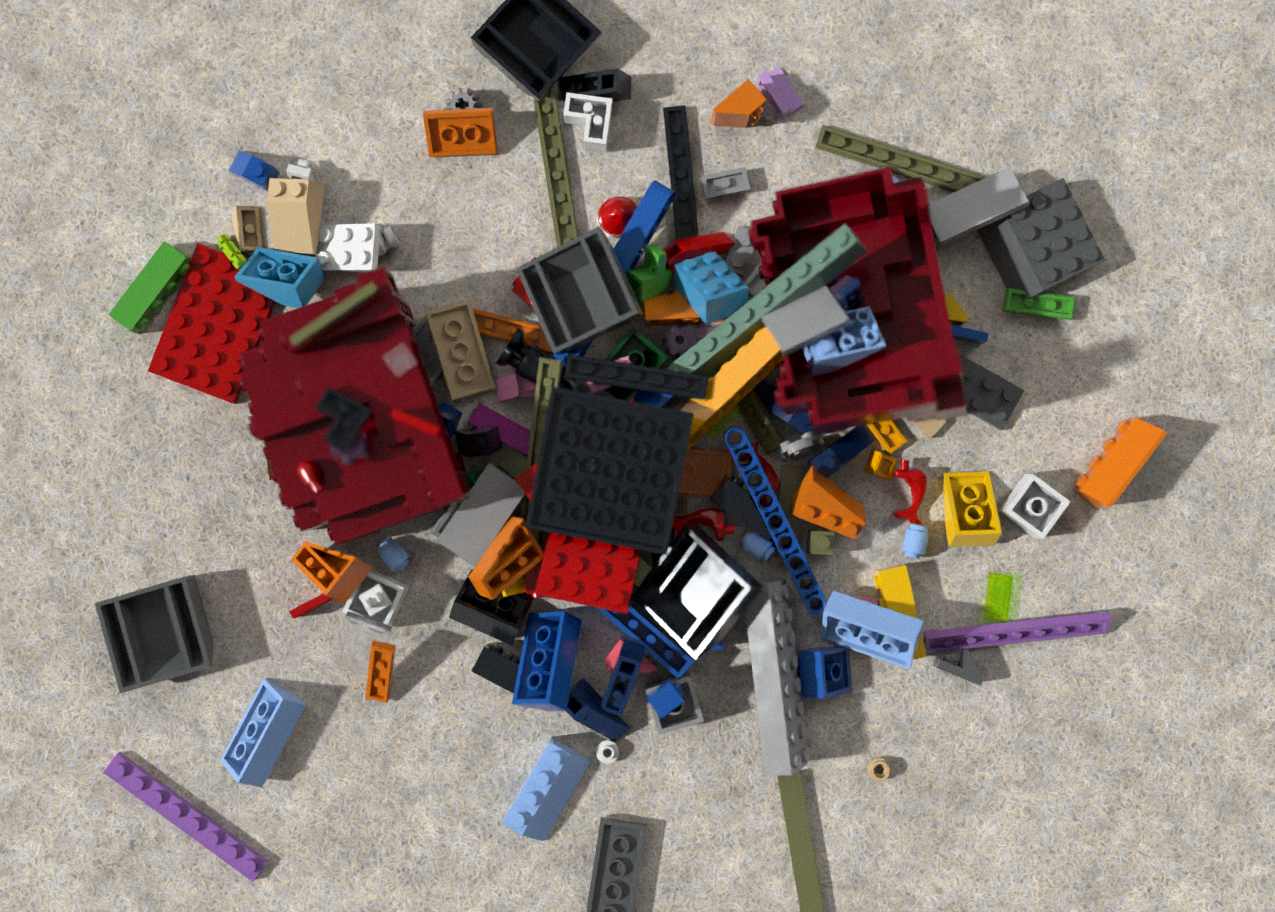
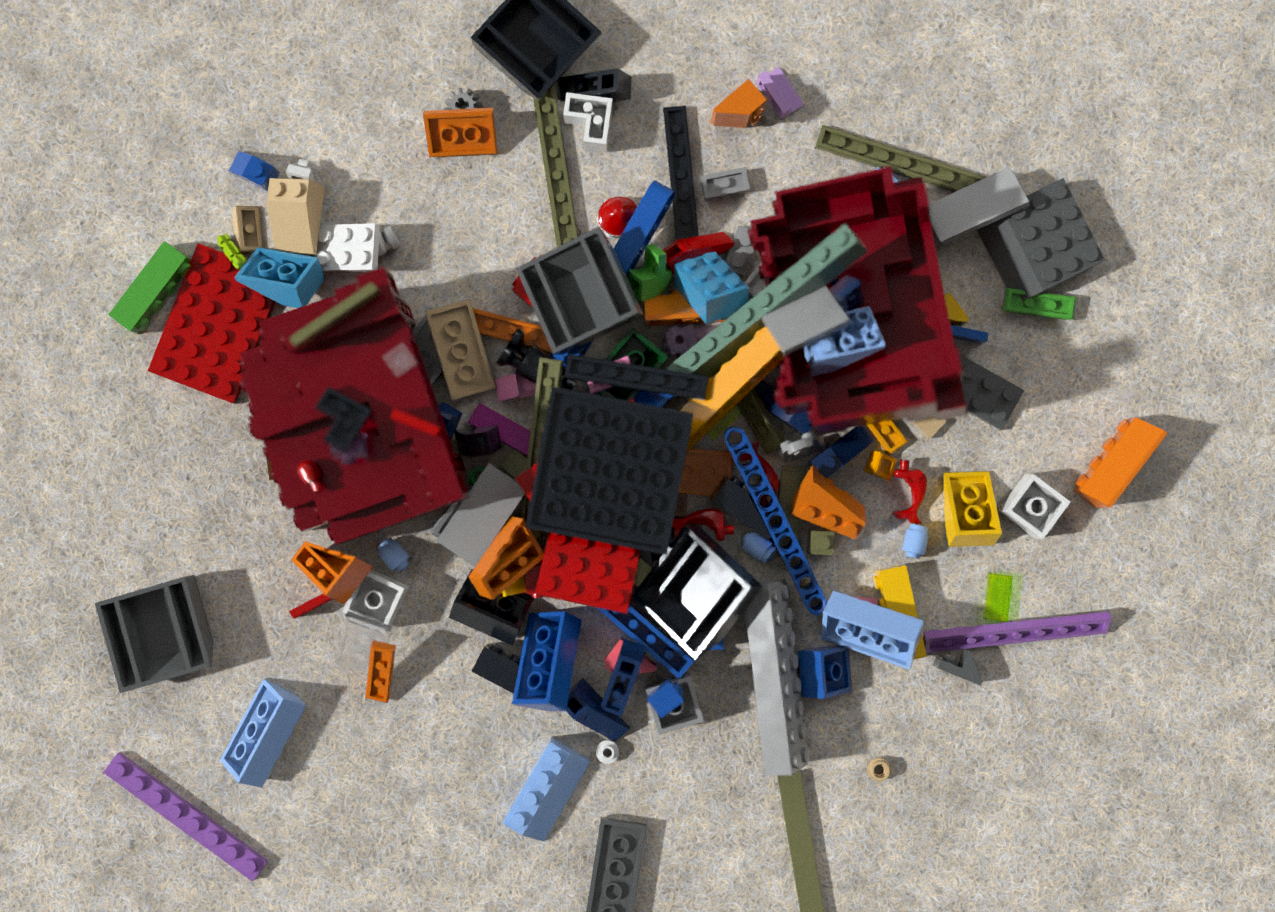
white tile [359,583,392,616] -> none

